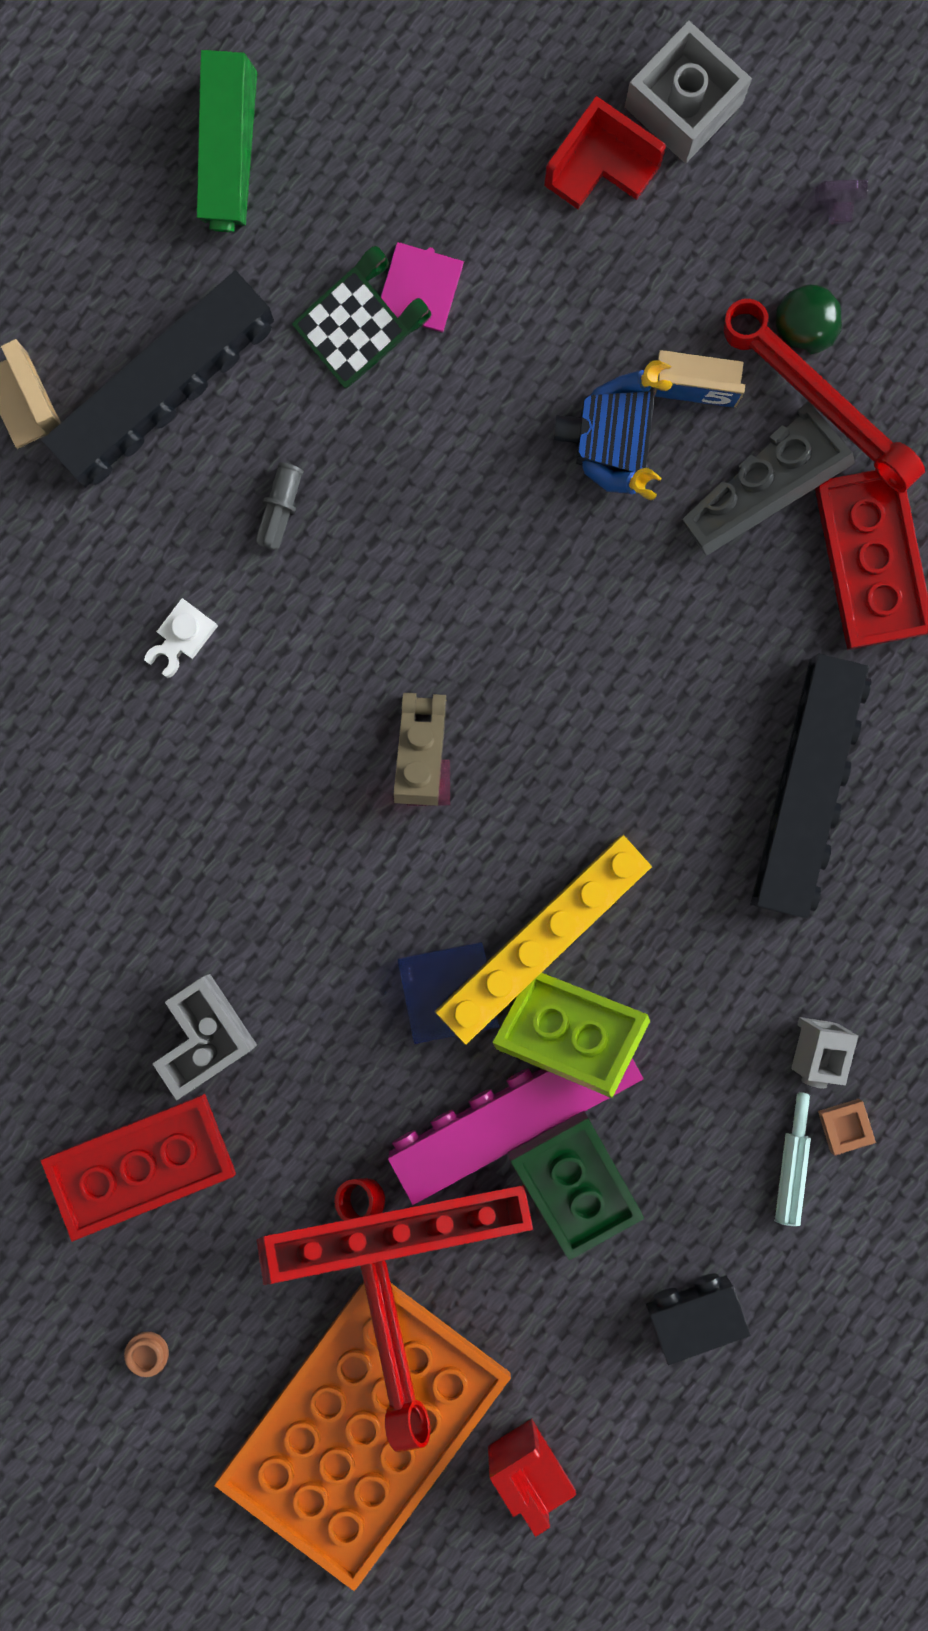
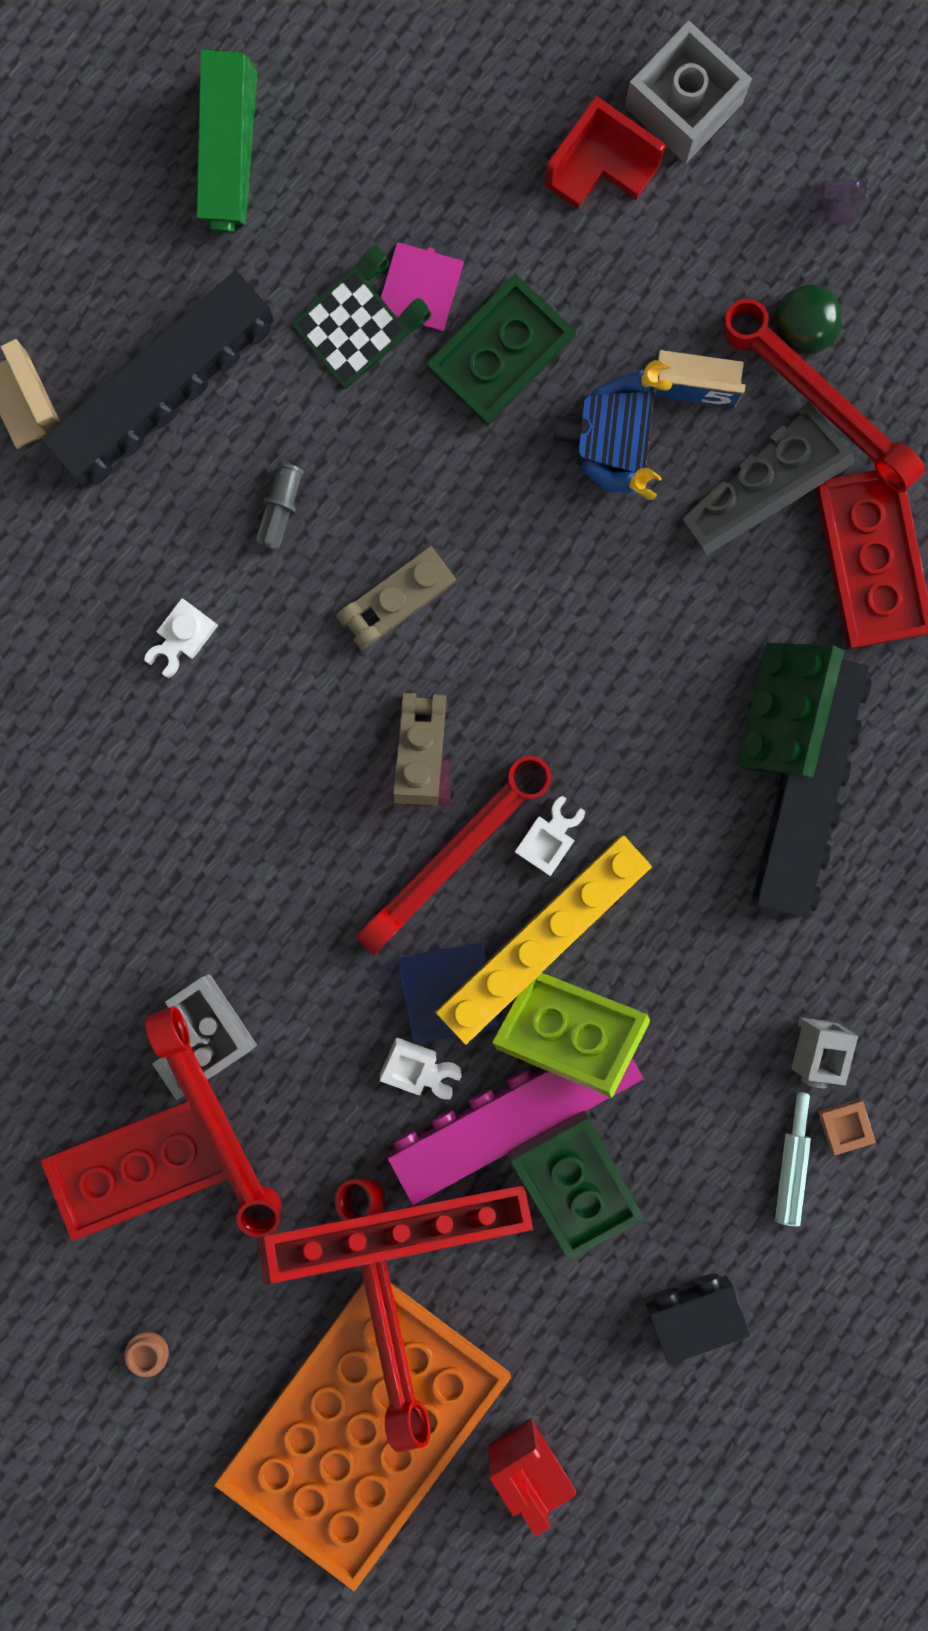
none -> red piece [145,1006,282,1238]
none -> dark tan plate [336,546,457,651]
none -> red piece [355,756,551,956]
none -> white plate [380,1037,461,1099]
none -> dark green plate [427,273,576,427]
none -> white plate [515,796,585,876]
none -> dark green plate [736,642,844,778]

